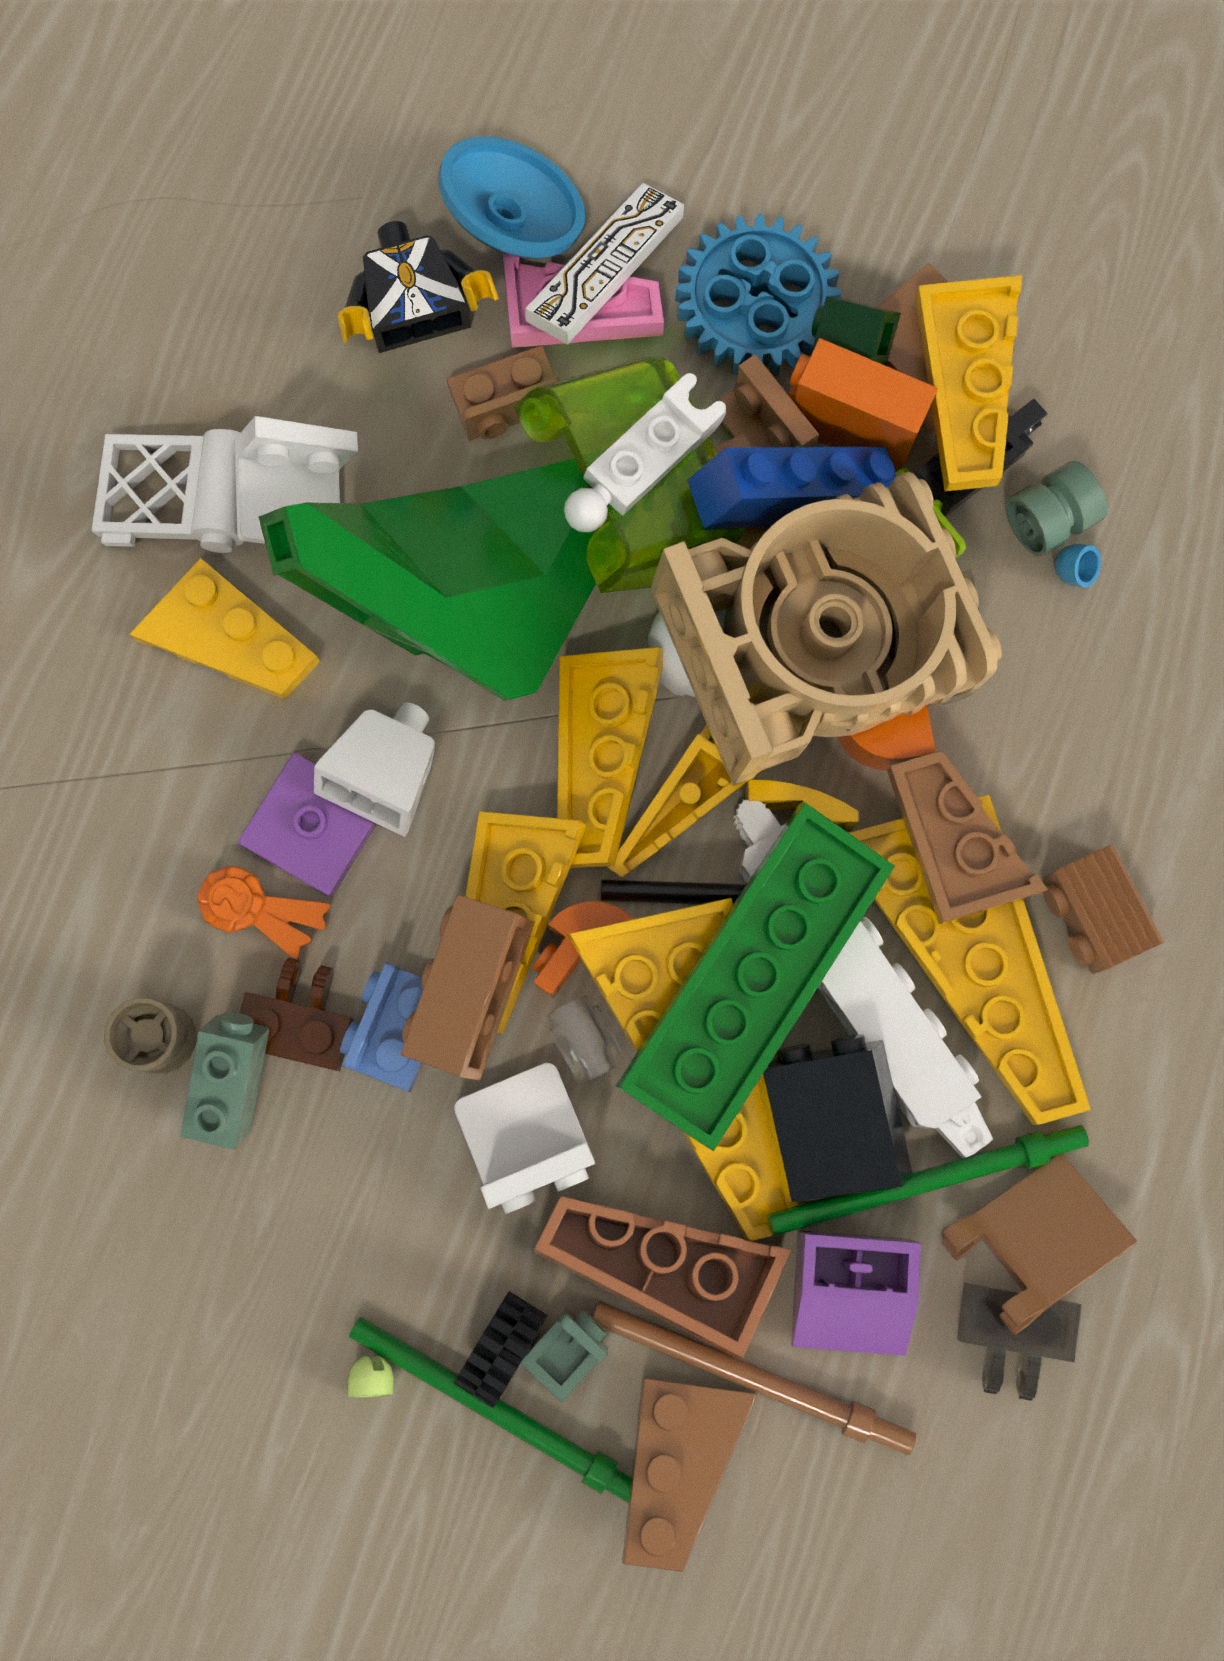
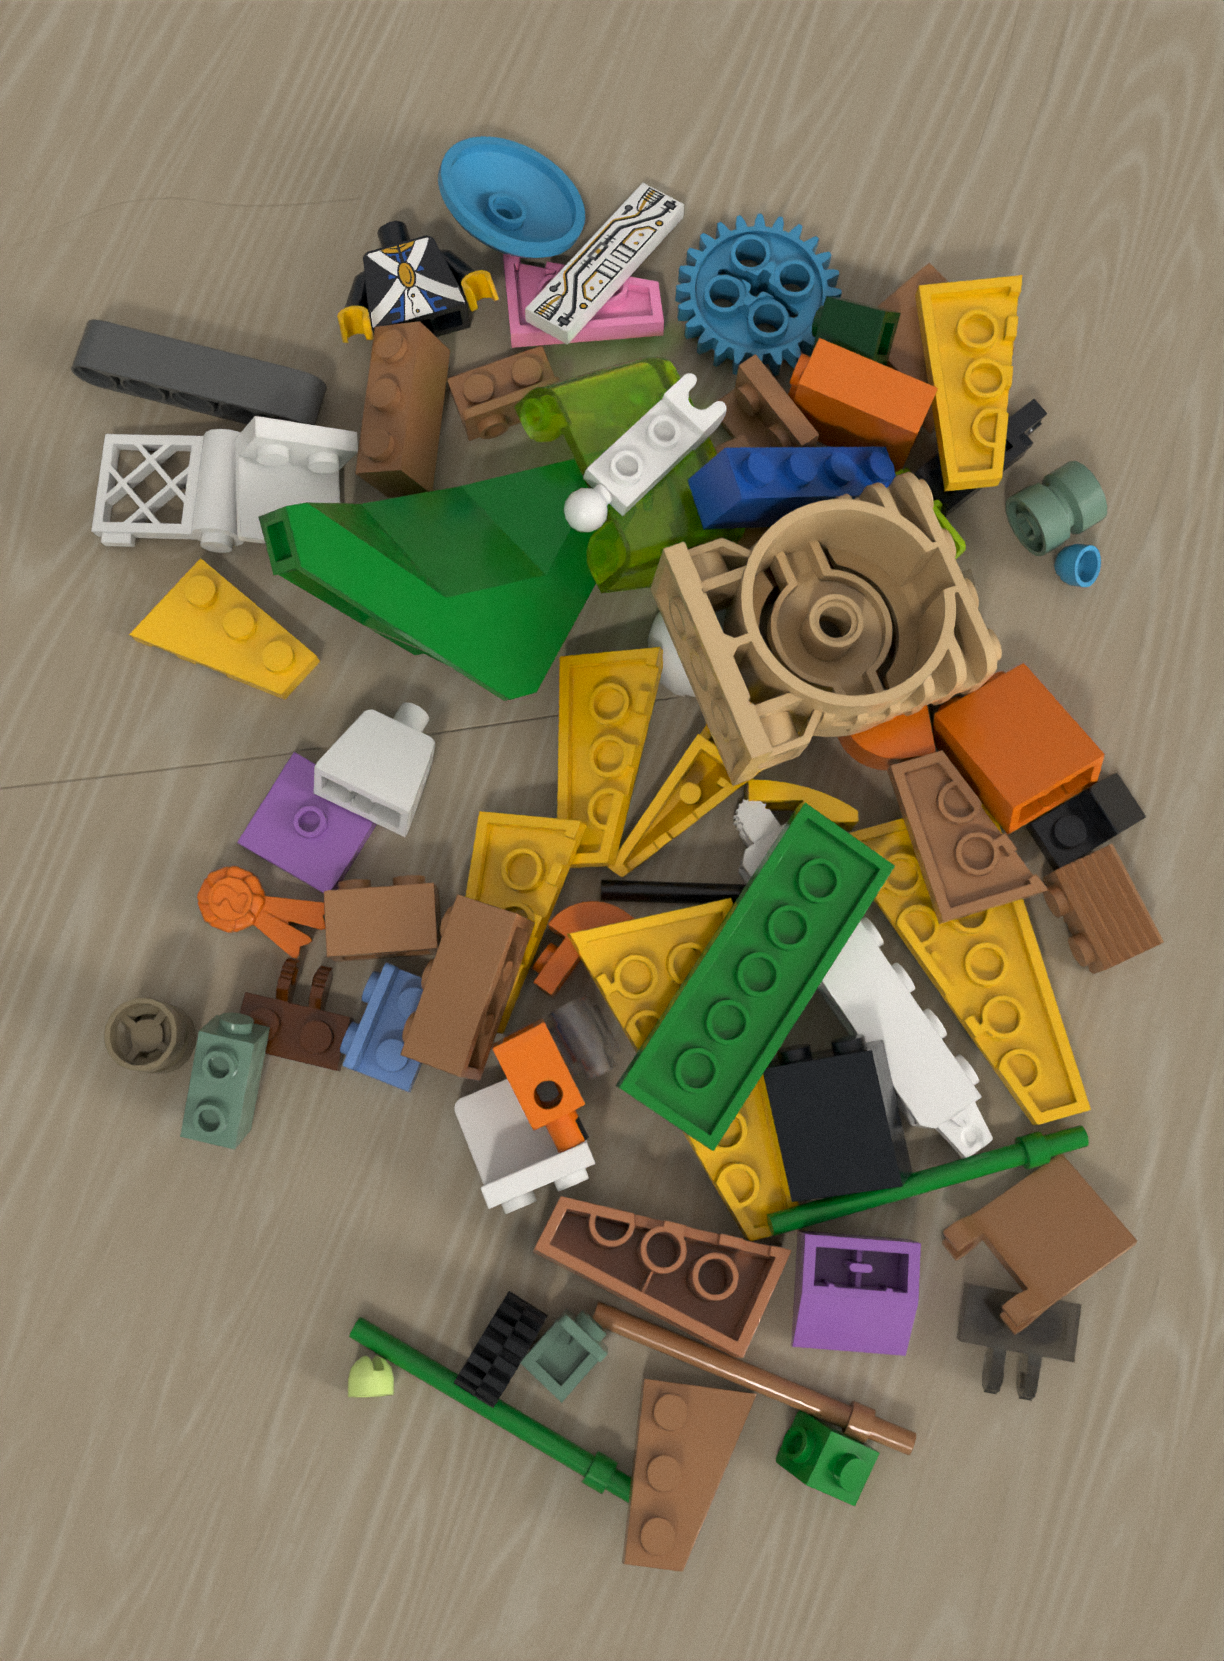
none -> dark grey beam [71,319,327,425]
none -> medium nougat brick [324,875,442,962]
none -> medium nougat brick [355,321,450,498]
none -> orange torso [492,1018,589,1153]
none -> green bracket [776,1410,880,1506]
none -> orange brick [932,663,1105,834]
none -> black slope [1026,773,1146,871]

